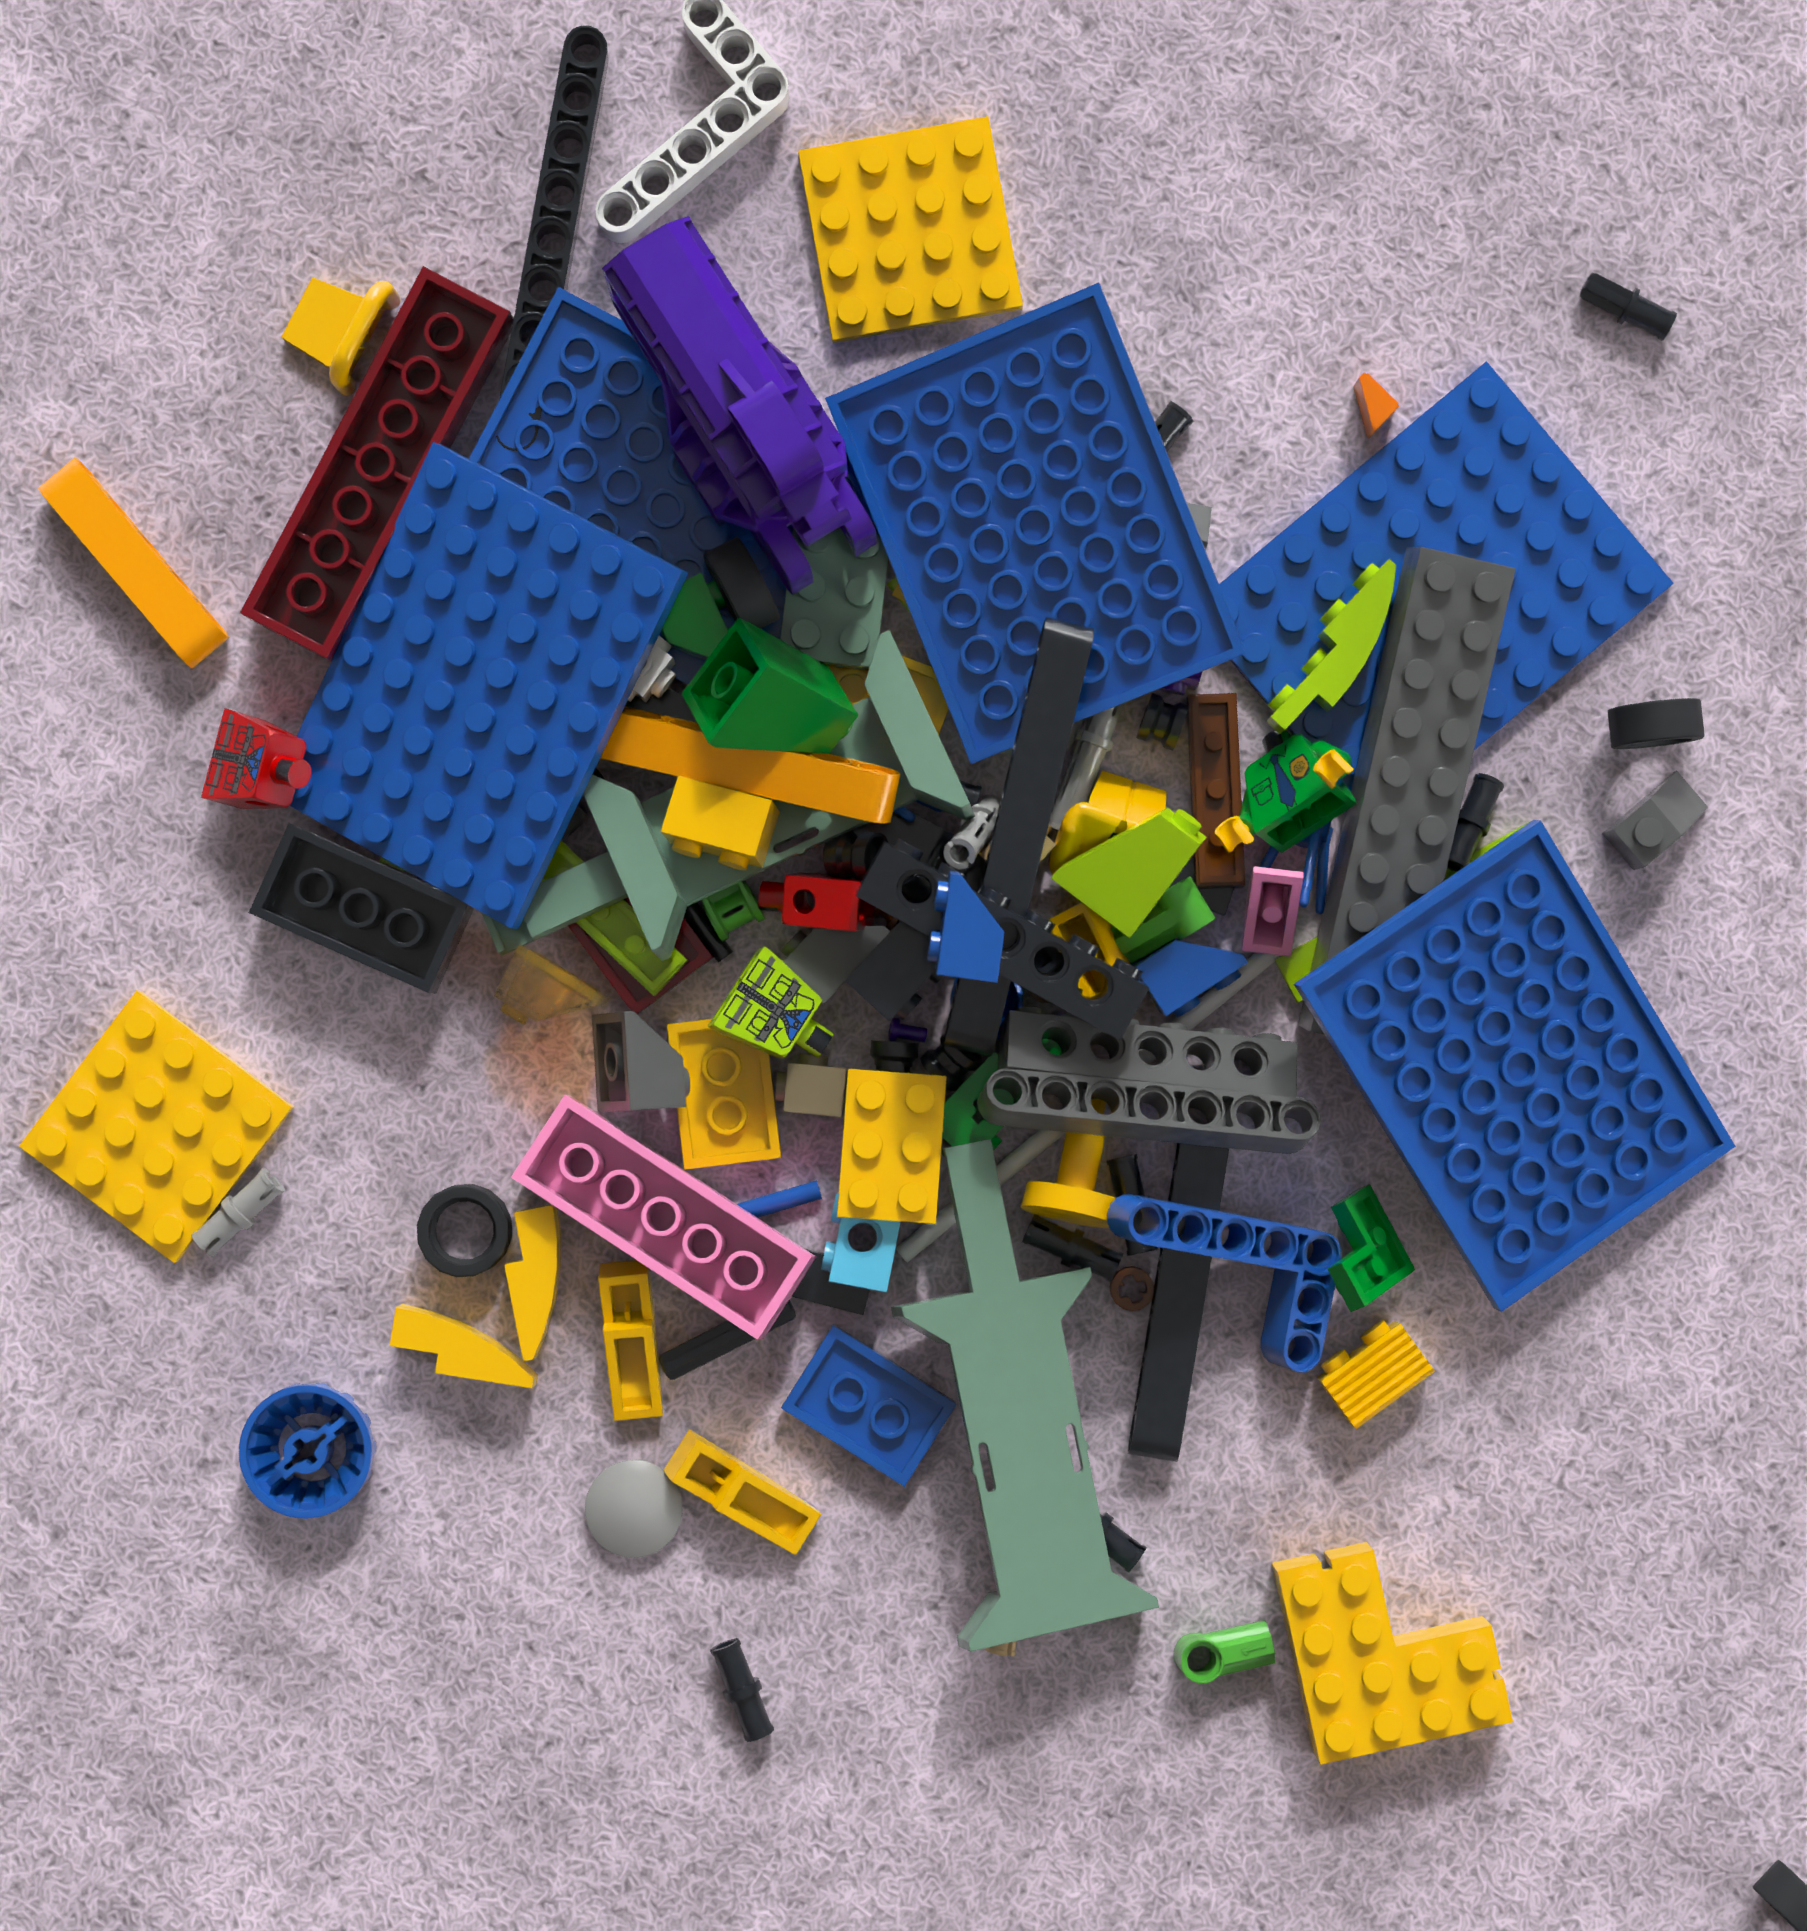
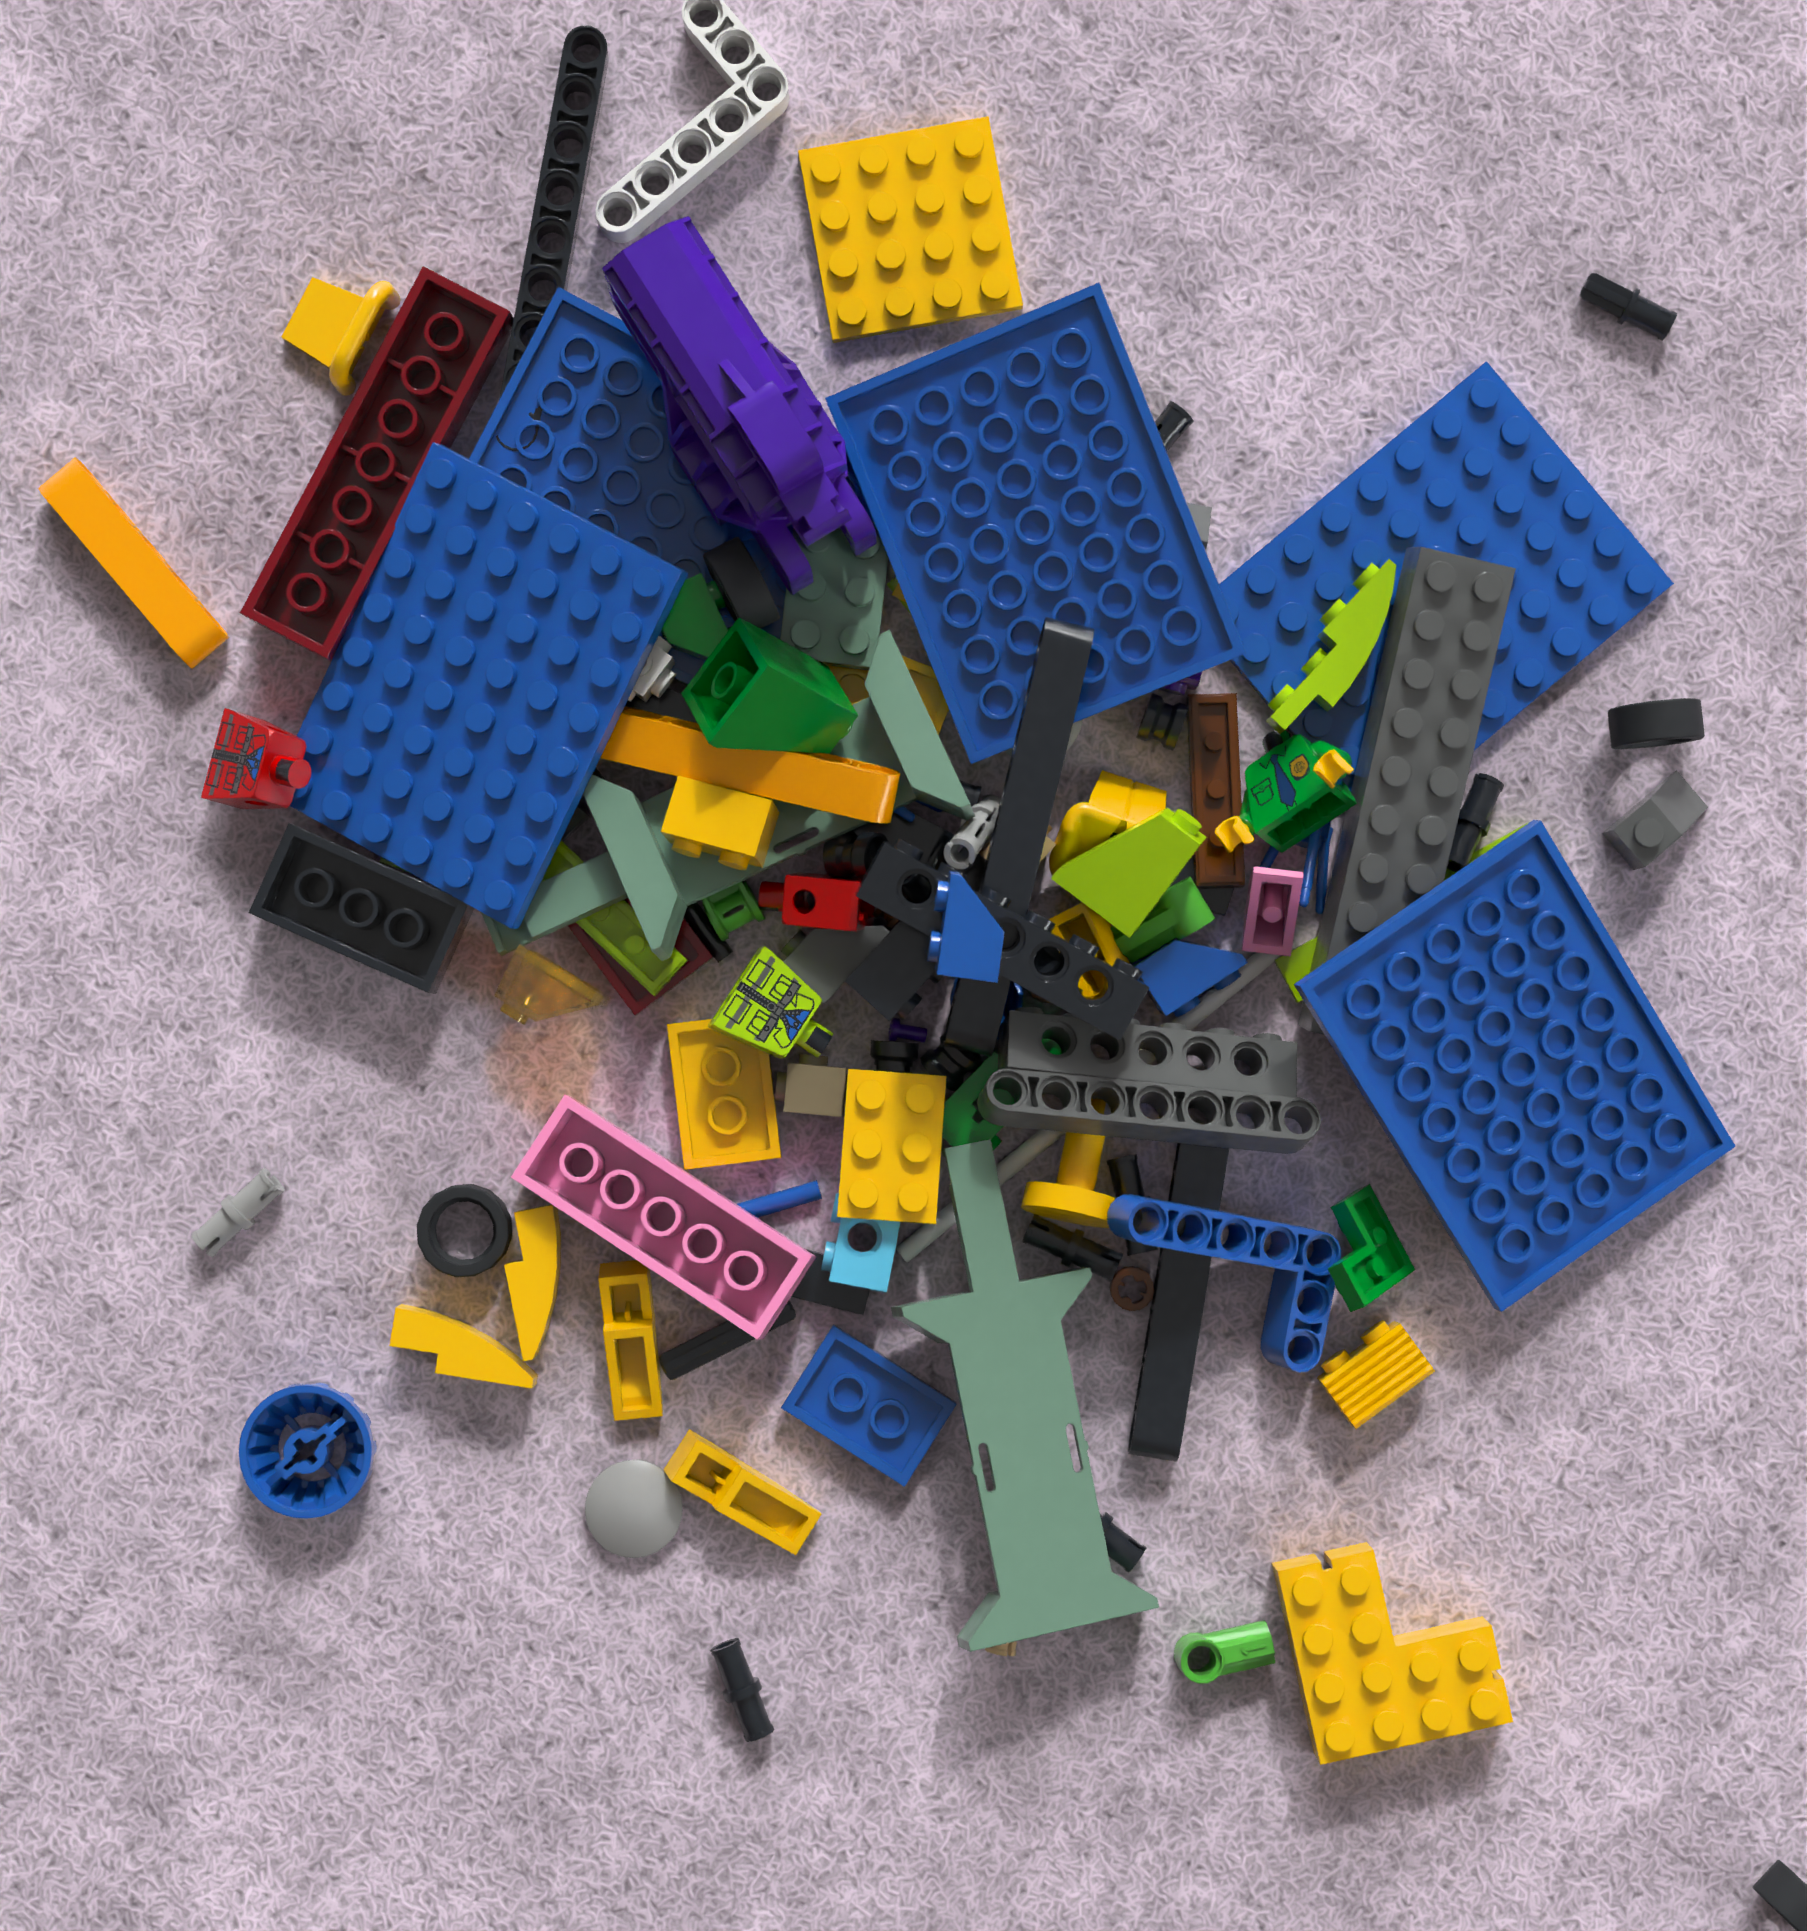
yellow plate [19,990,294,1263] -> none
dark grey slope [592,1011,690,1112] -> none
light grey pin [1049,702,1126,831] -> none
orange slope [1353,372,1399,439] -> none

